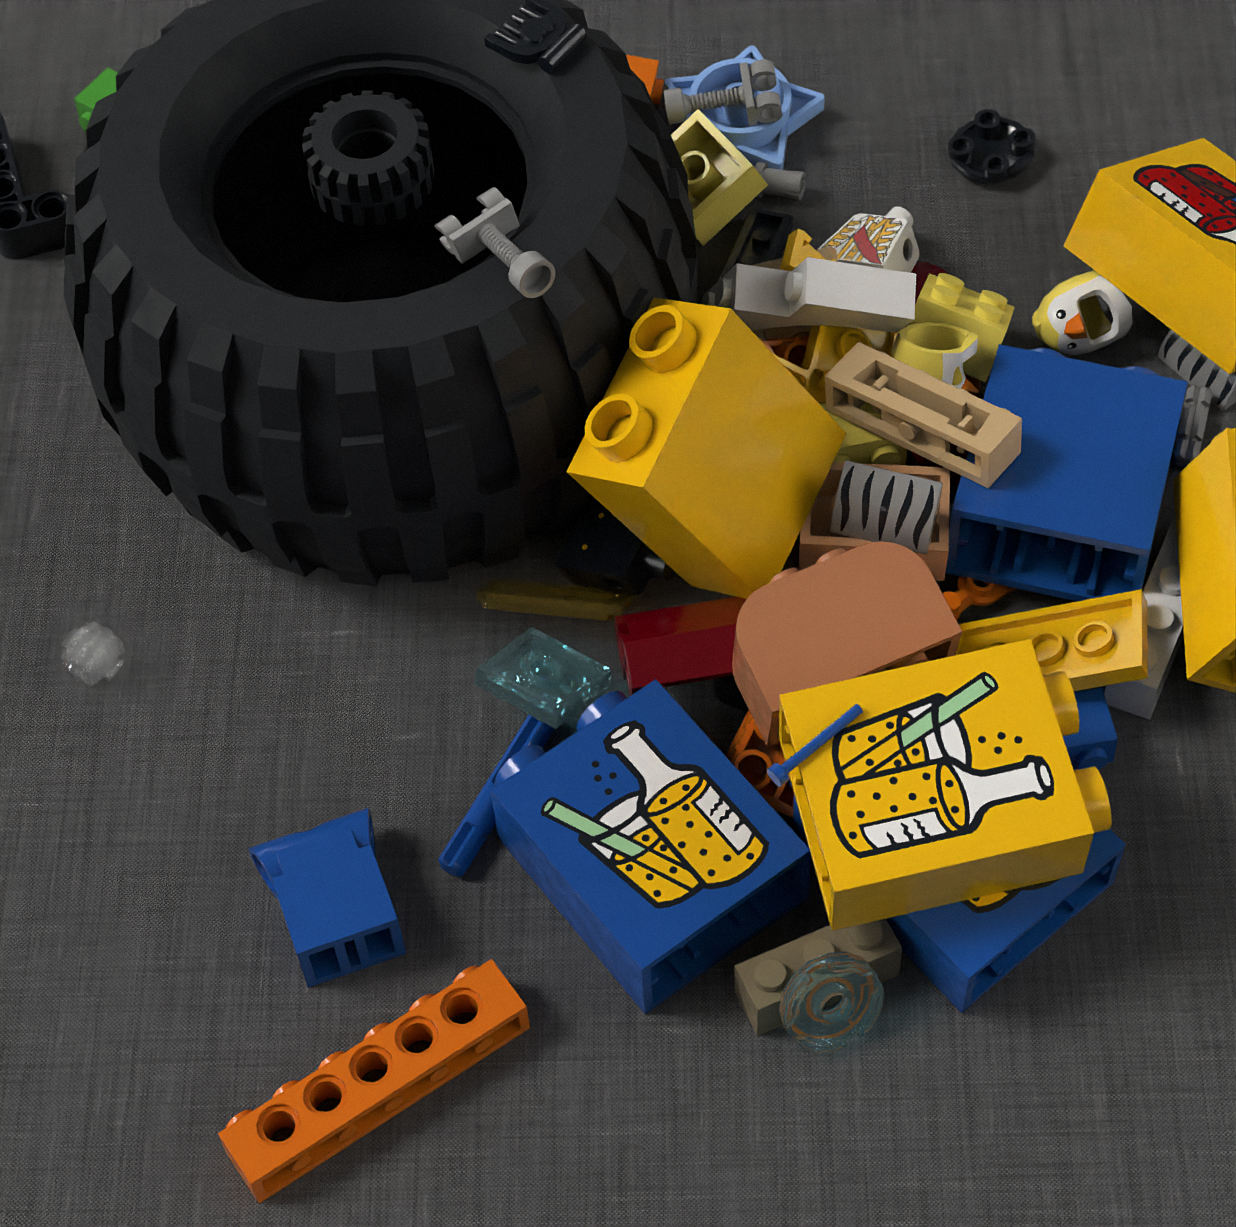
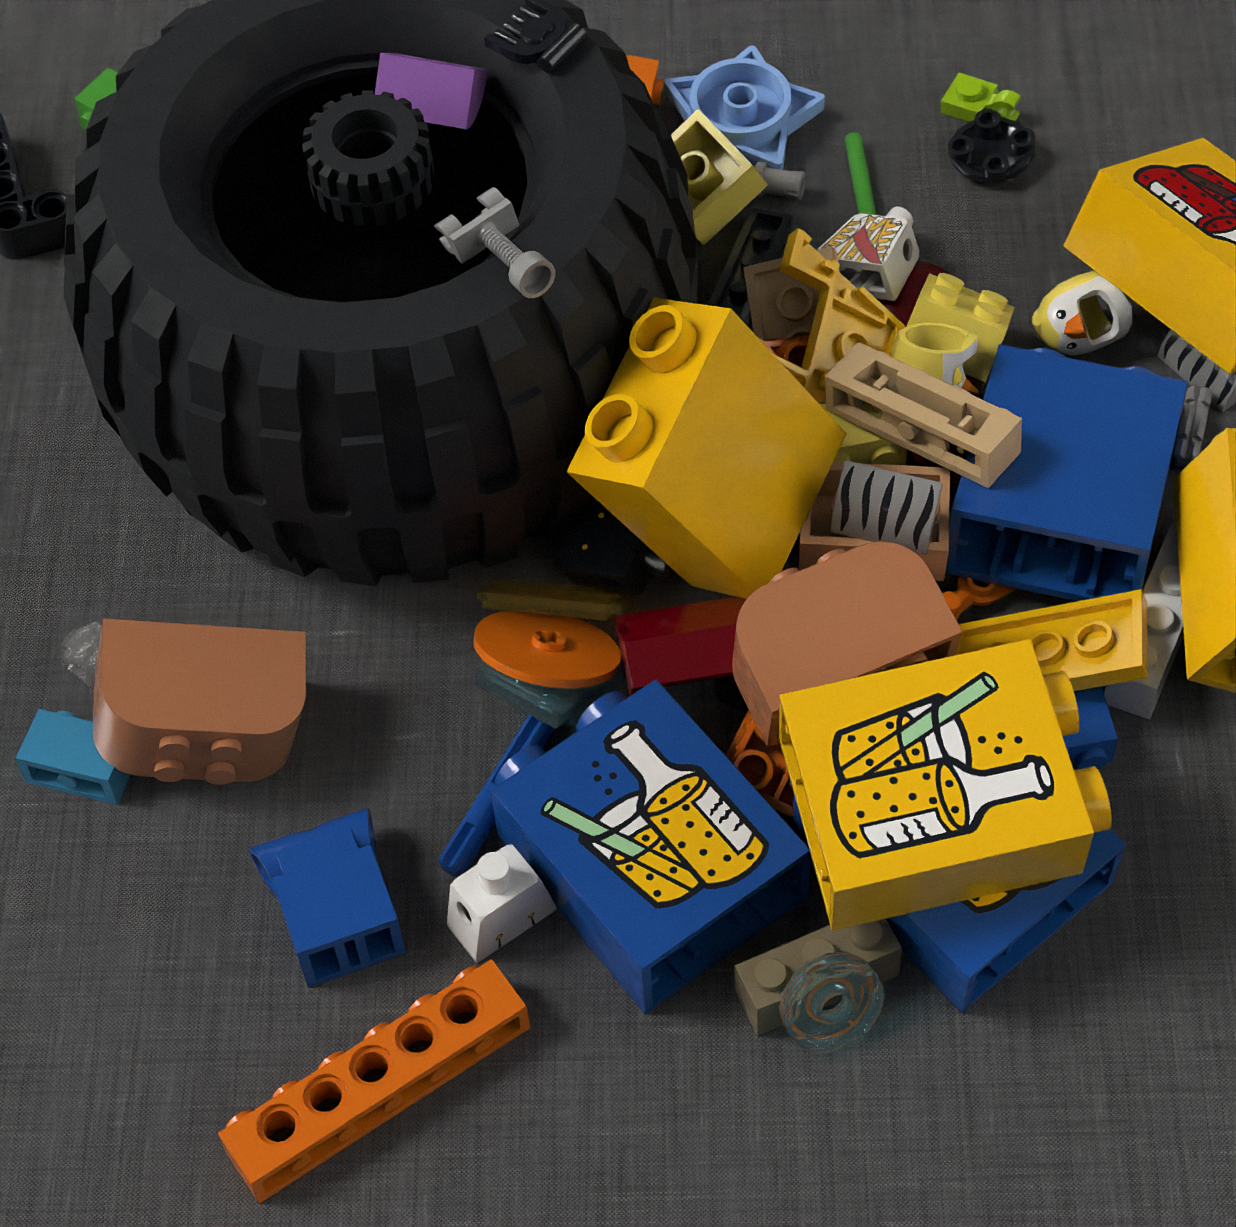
light grey bar [663,59,782,126] -> none
white arch [702,257,916,333] -> none
blue piece [767,704,863,787] -> none
none -> dark azure brick [15,709,130,805]
none -> nougat brick [93,618,306,785]
none -> medium lavender brick [375,53,488,129]
none -> white torso [447,844,557,963]
none -> orange piece [473,609,621,689]
none -> bright green bar [845,132,877,215]
none -> lime plate [940,73,1021,122]

